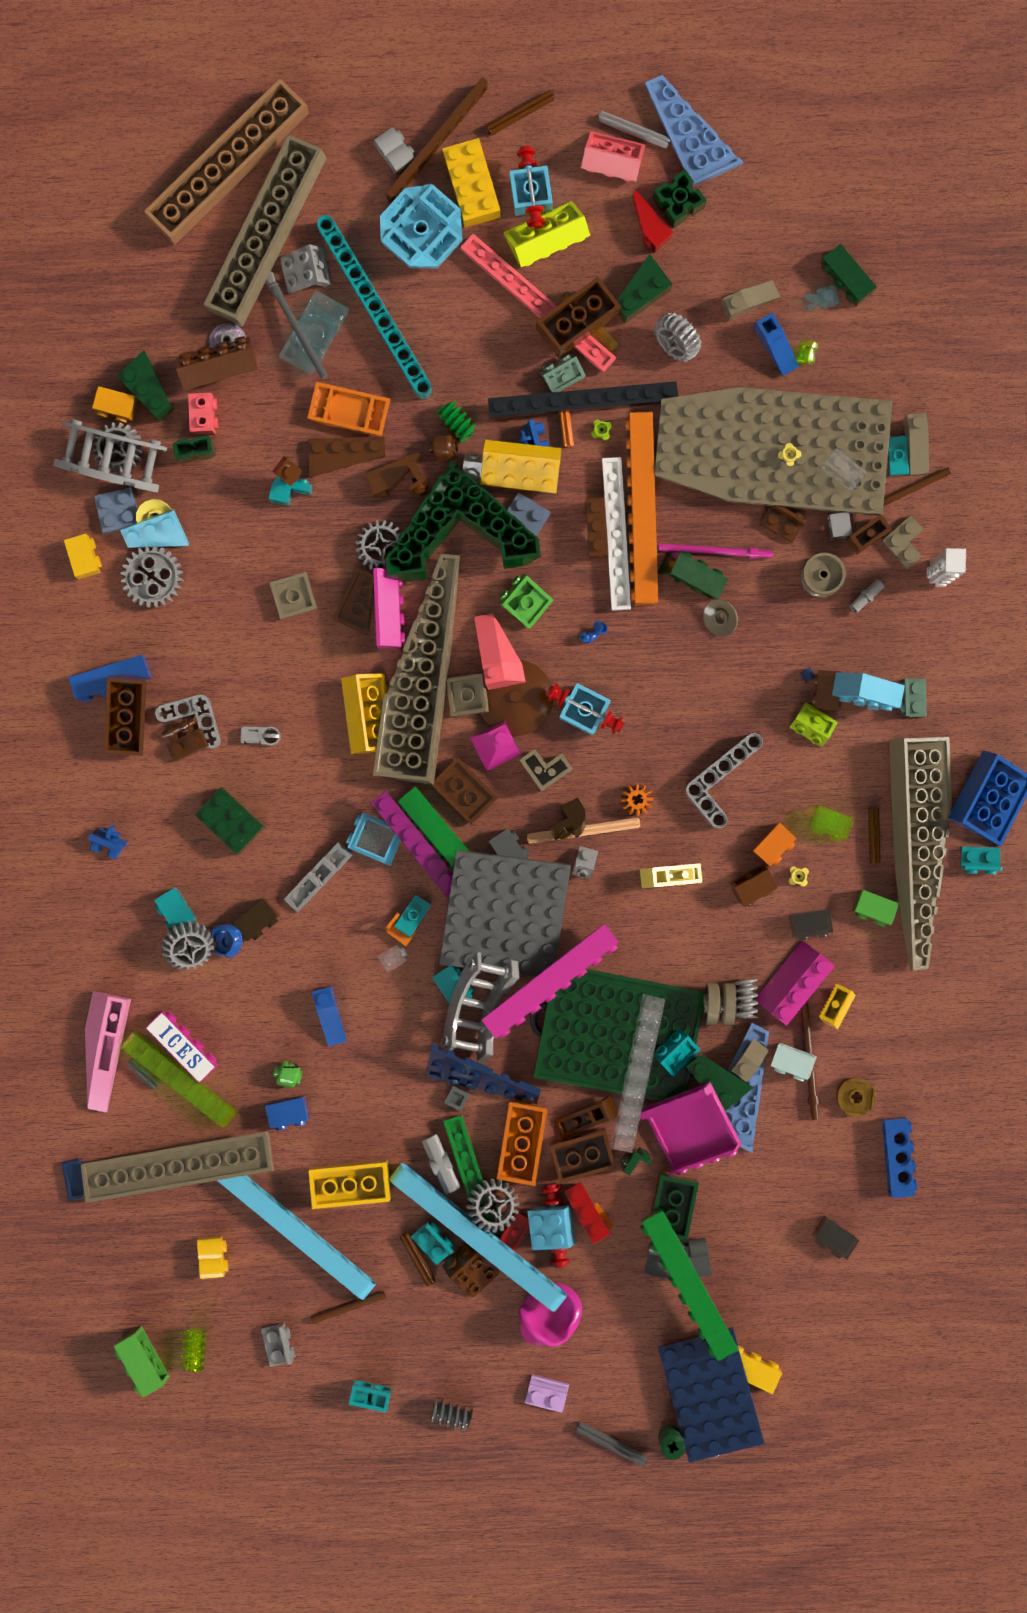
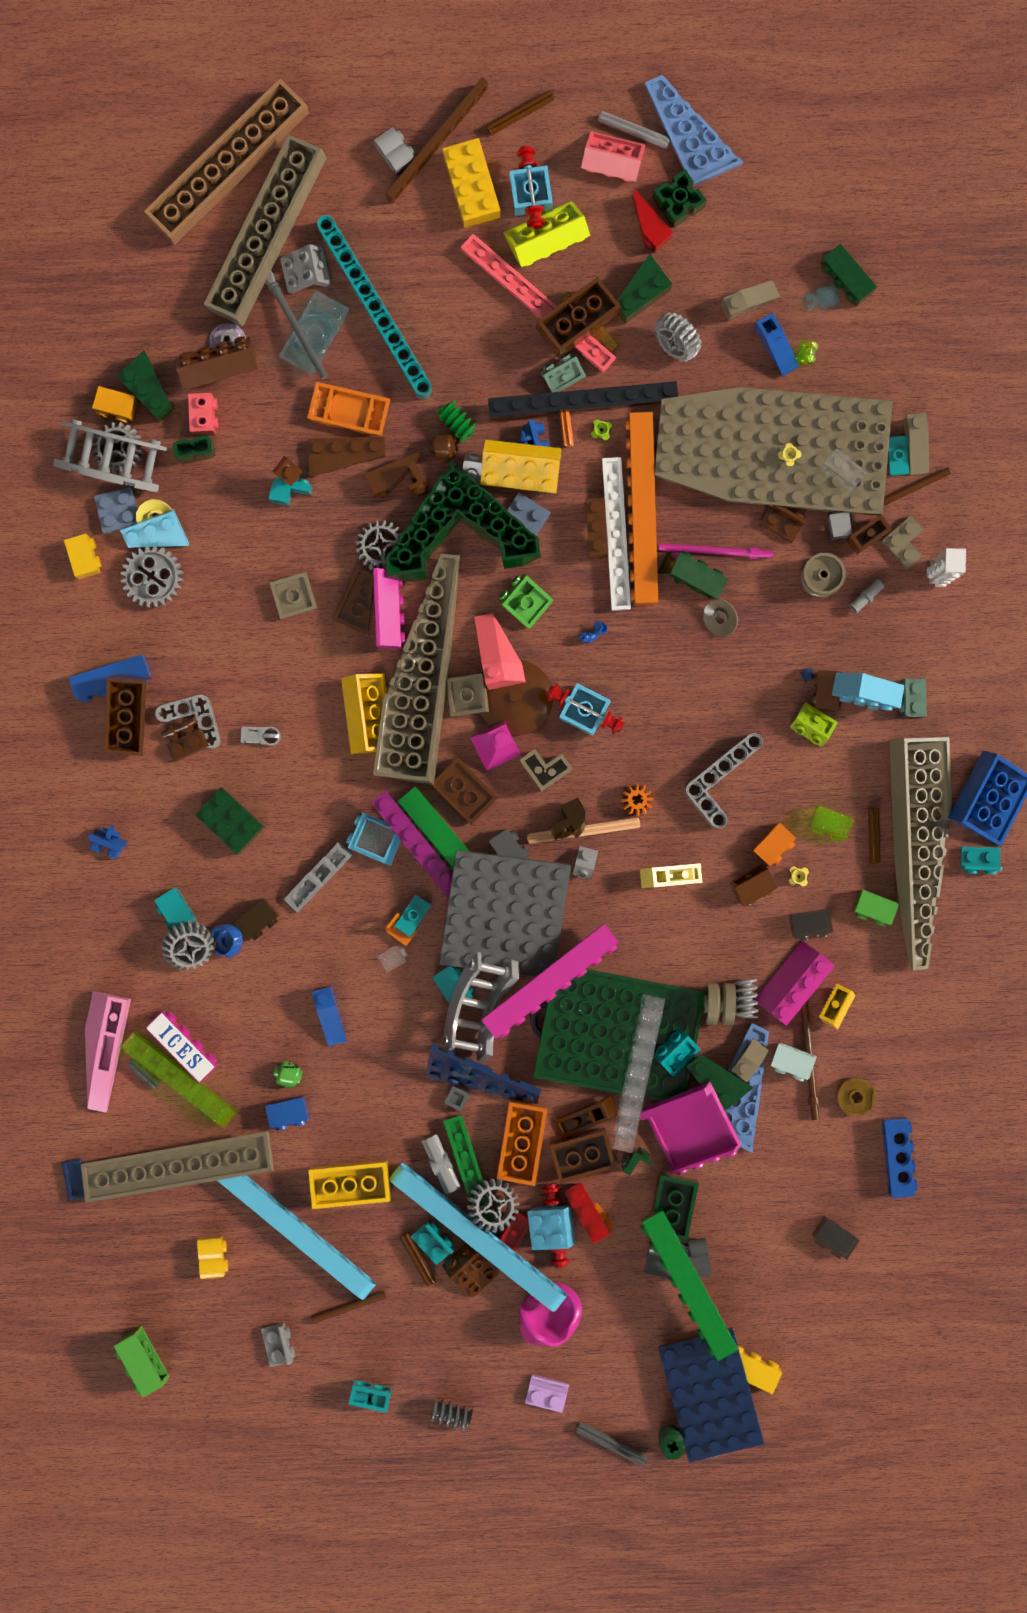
clear neon green piece [180,1328,207,1372] -> none
medium azure piece [380,184,462,269] -> none

